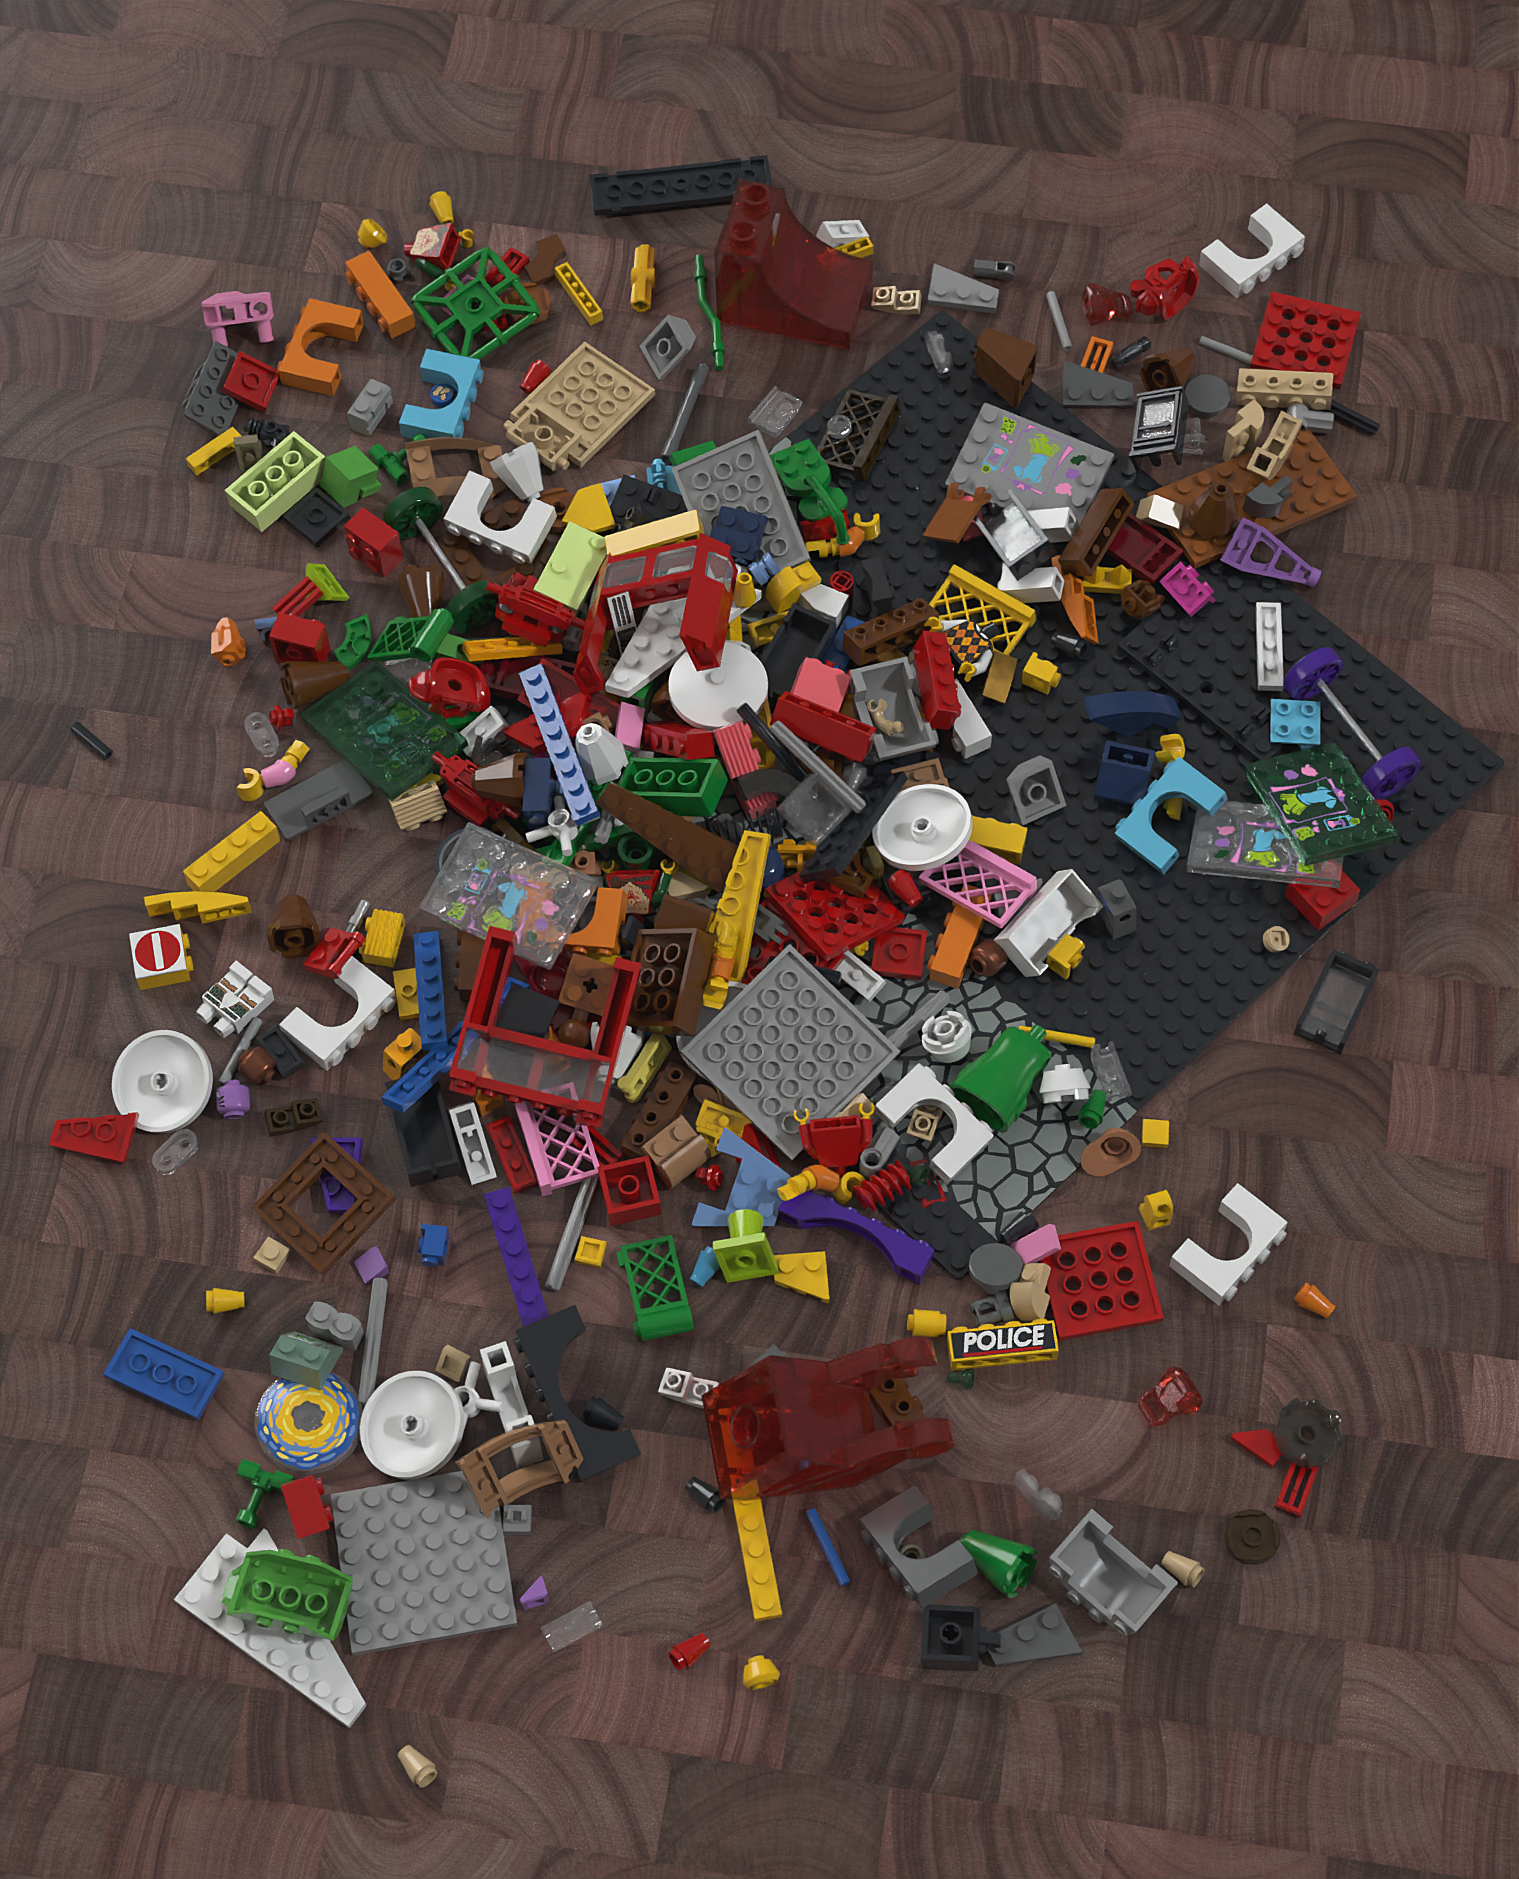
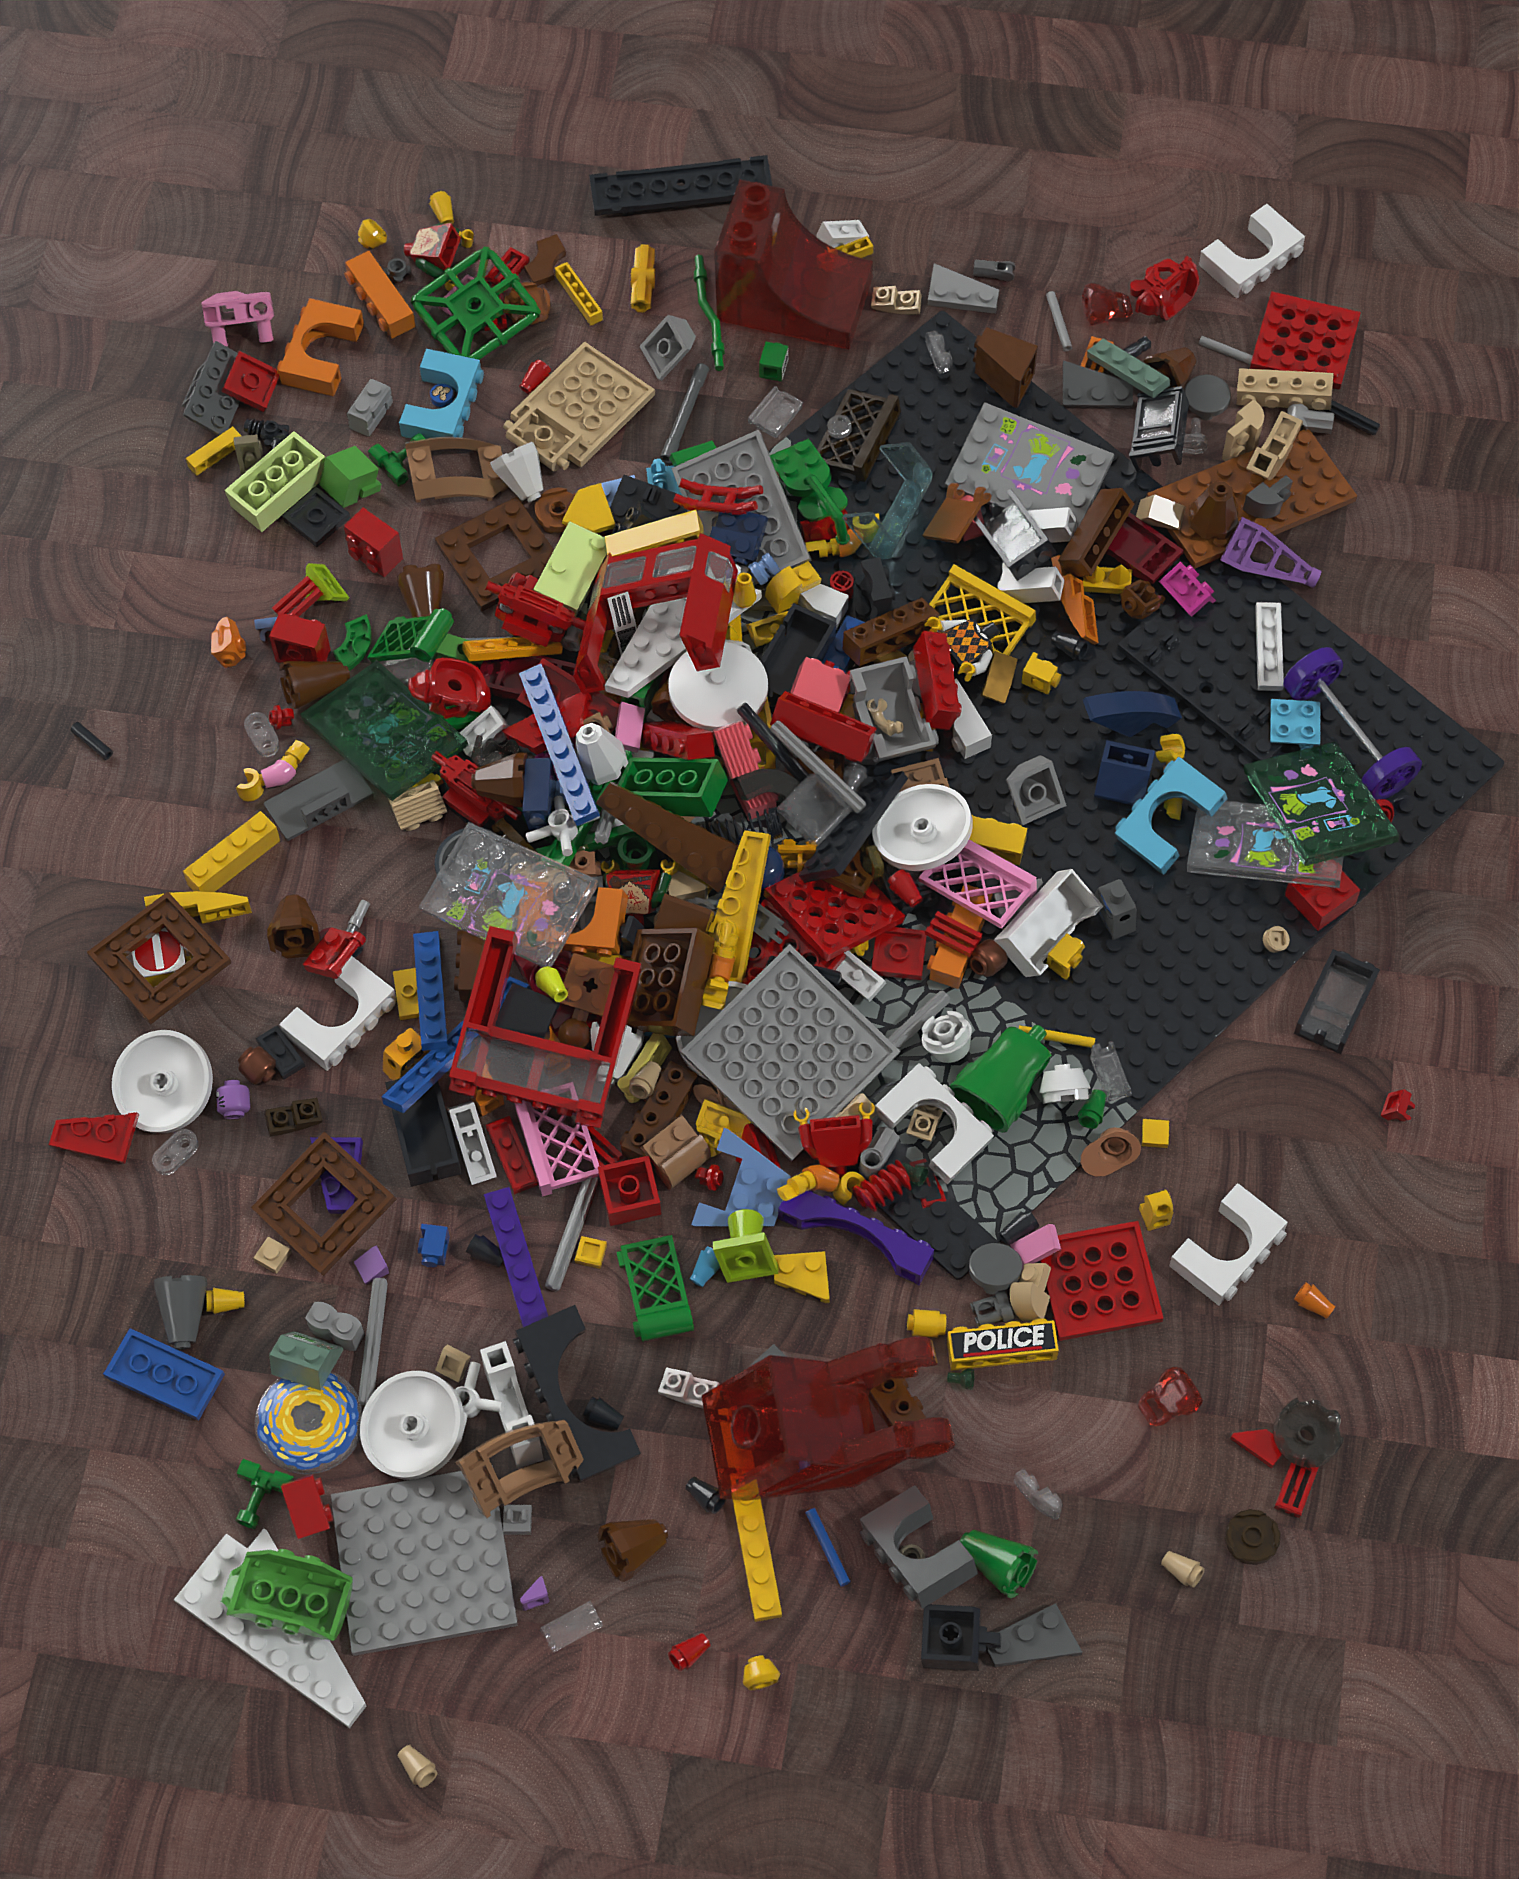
white hips [196,961,274,1038] -> none
light grey bar [218,1017,262,1086] -> none
yellow brick [359,909,405,968] -> none
dark green axle [383,487,499,634] -> none
white arch [444,470,557,564] -> none
light grey cylinder [1049,1509,1178,1636] -> none
none -> reddish brown plate [87,892,231,1025]
none -> dark grey cone [154,1275,208,1350]
none -> black cone [466,1234,503,1268]
none -> neon yellow cone [535,966,568,1002]
none -> reddish brown cone [597,1519,668,1583]
none -> tan cone [629,1061,661,1099]
none -> red piece [673,478,763,515]
none -> green brick [759,342,788,382]
none -> clear light blue windscreen [842,442,932,560]
none -> red tile [925,911,982,958]
none -> sand green plate [1087,338,1170,398]
none -> red tile [1381,1089,1415,1122]

